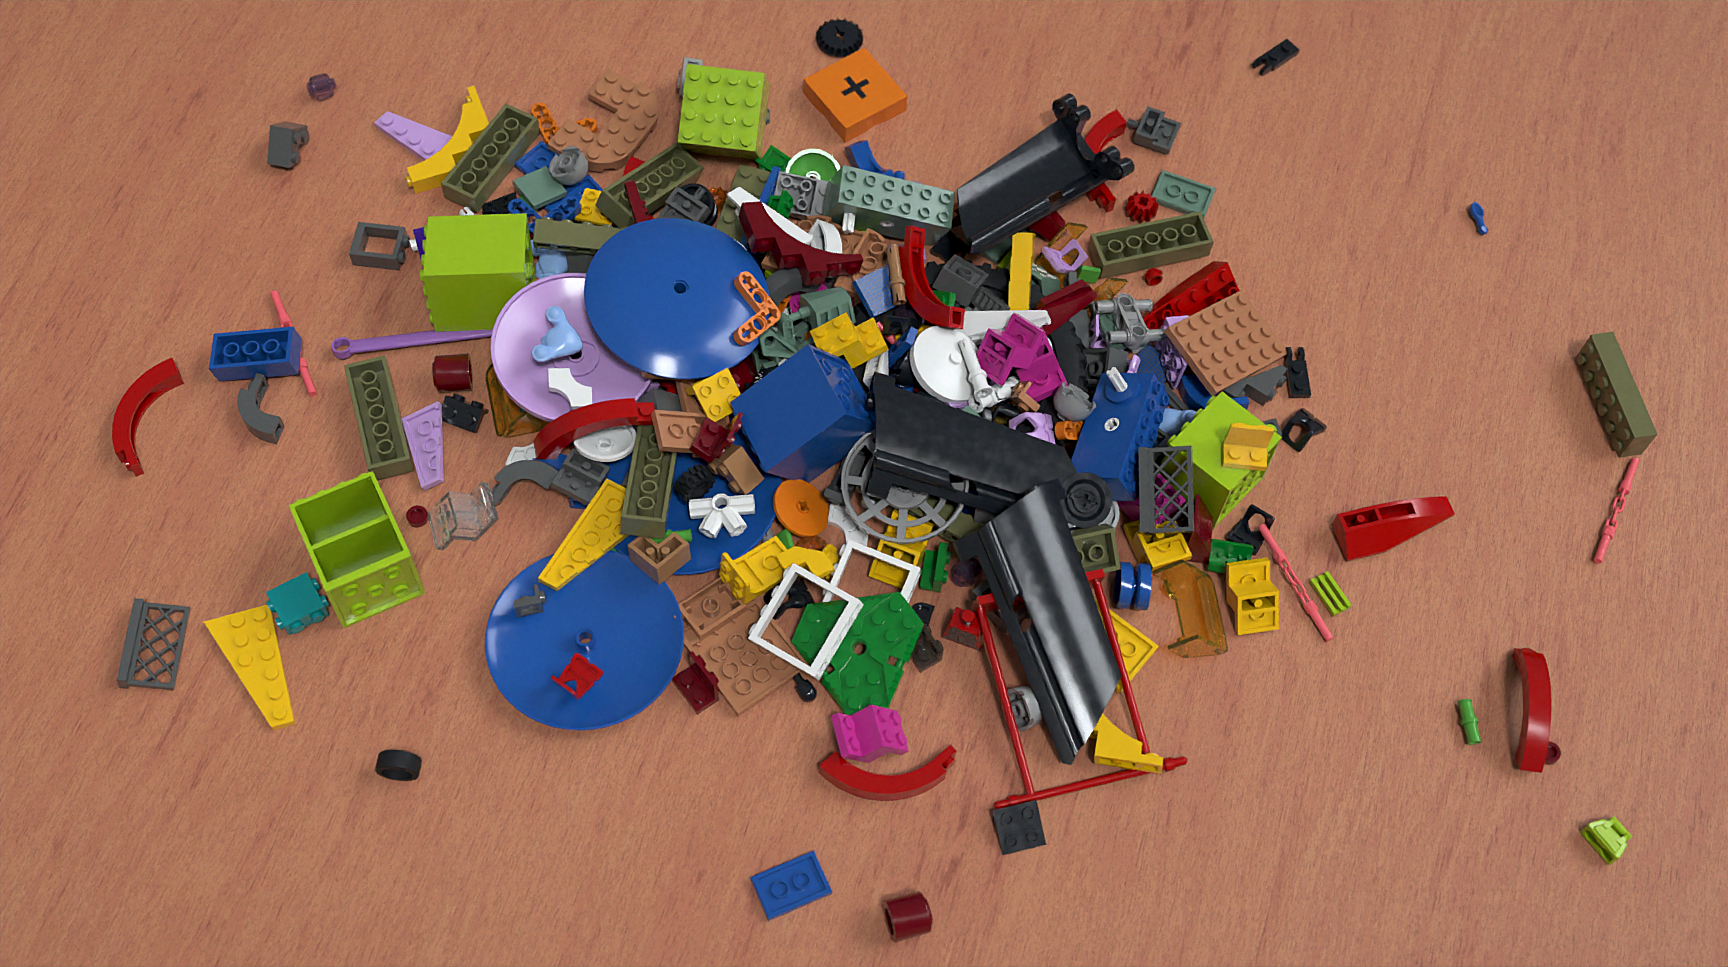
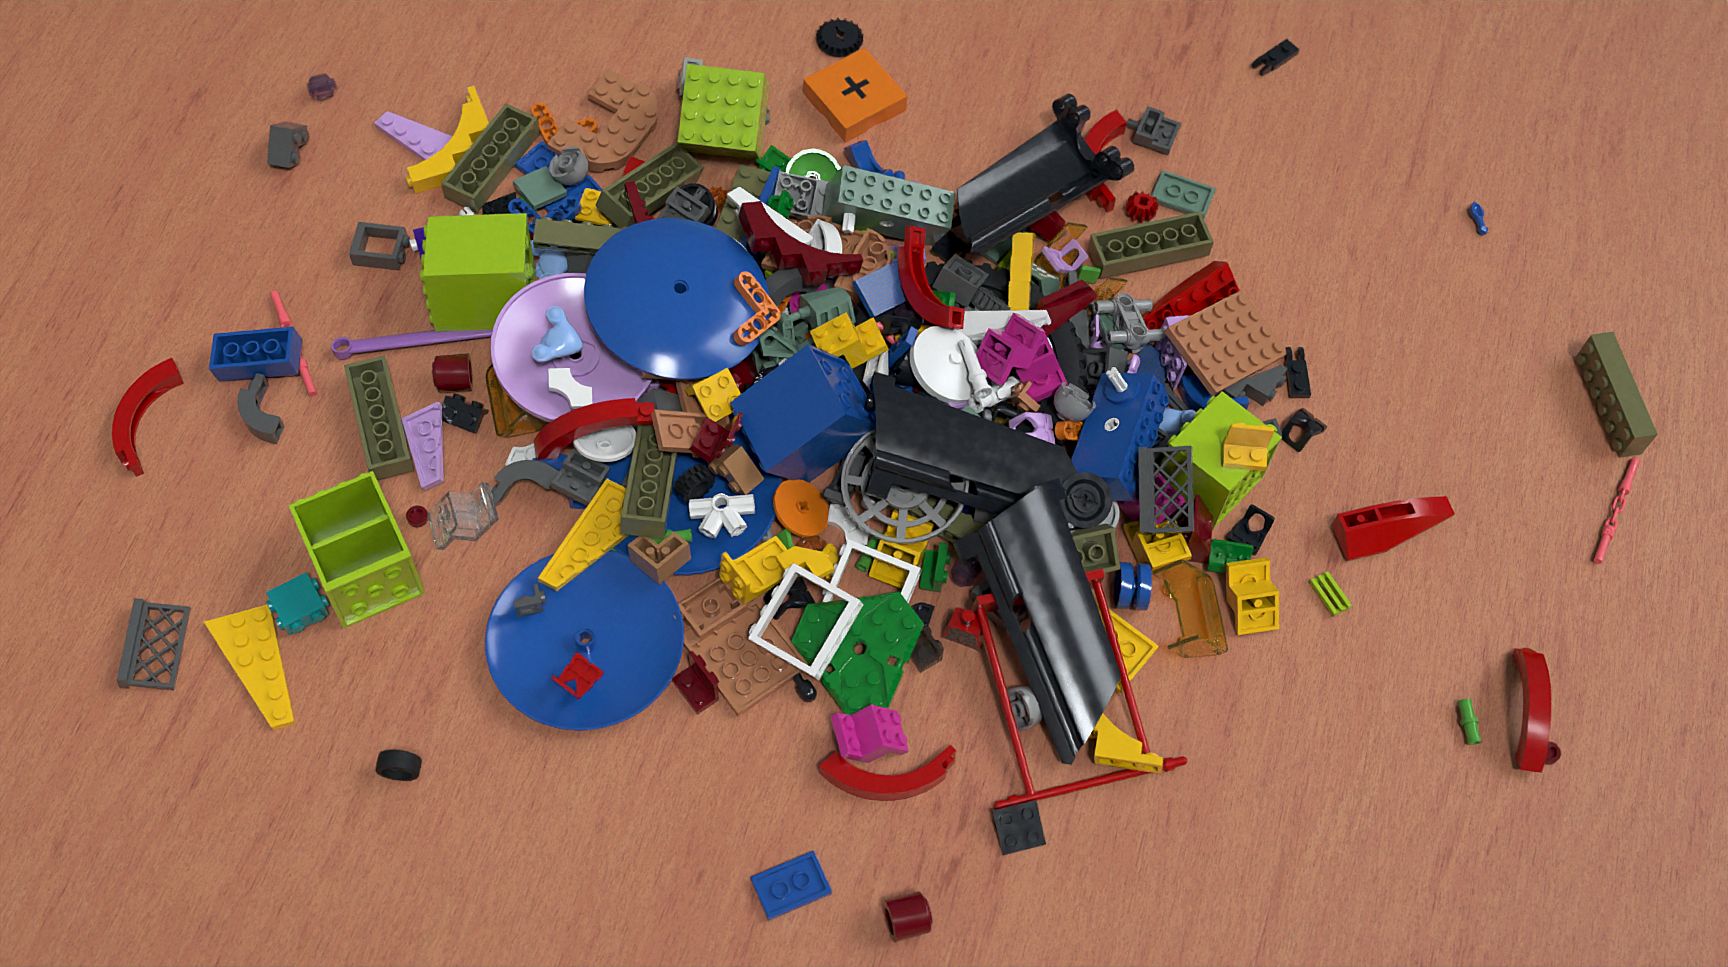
medium nougat pin [886,244,906,305] -> none
red plate [1144,268,1163,286] -> none
coral piece [1258,523,1333,642] -> none
lime piece [1580,816,1633,865] -> none
none -> bright green pin [856,531,884,572]

